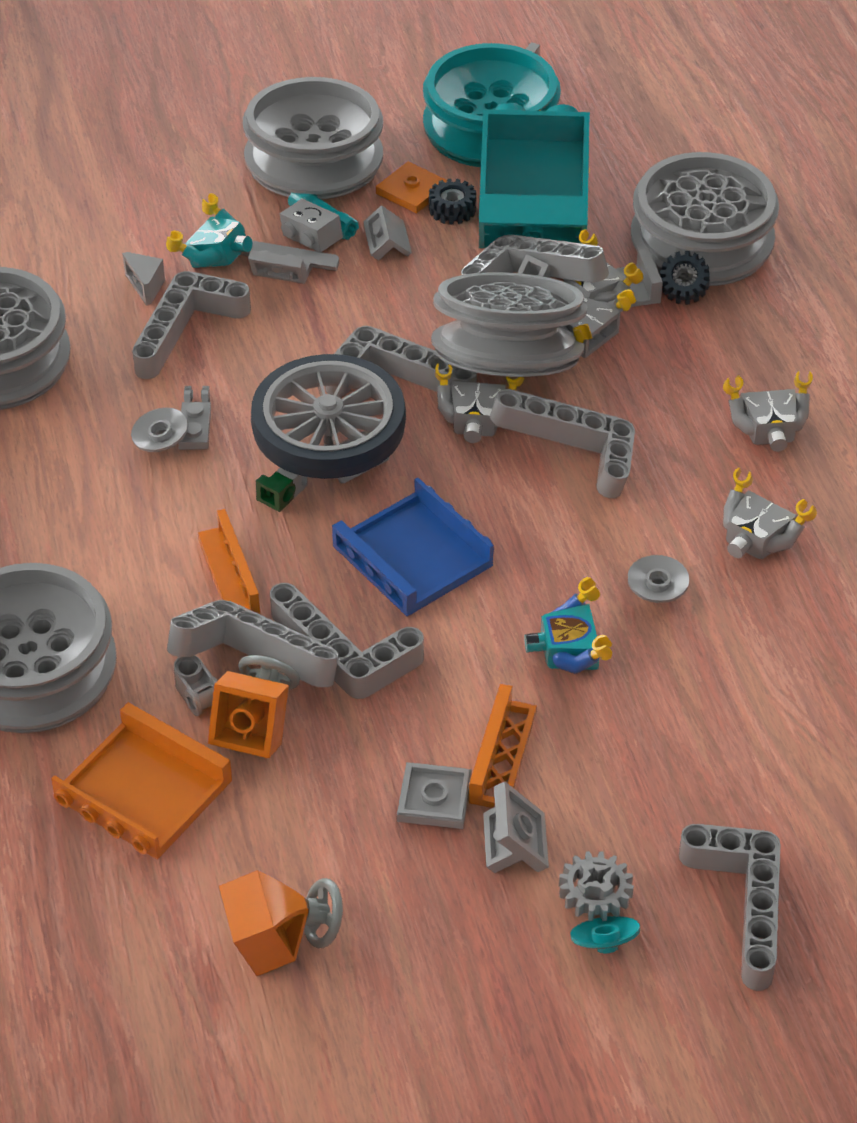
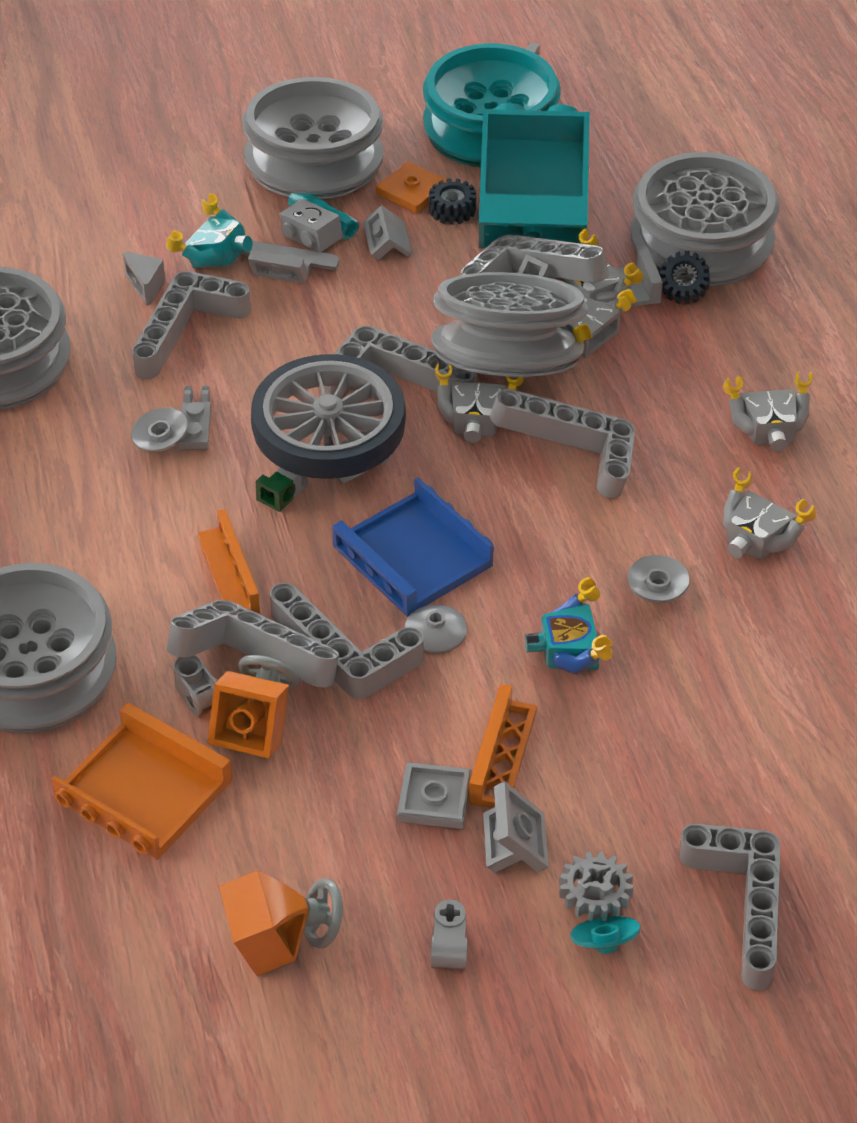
none -> light grey dish [405,604,467,654]
none -> light grey piece [431,899,467,969]

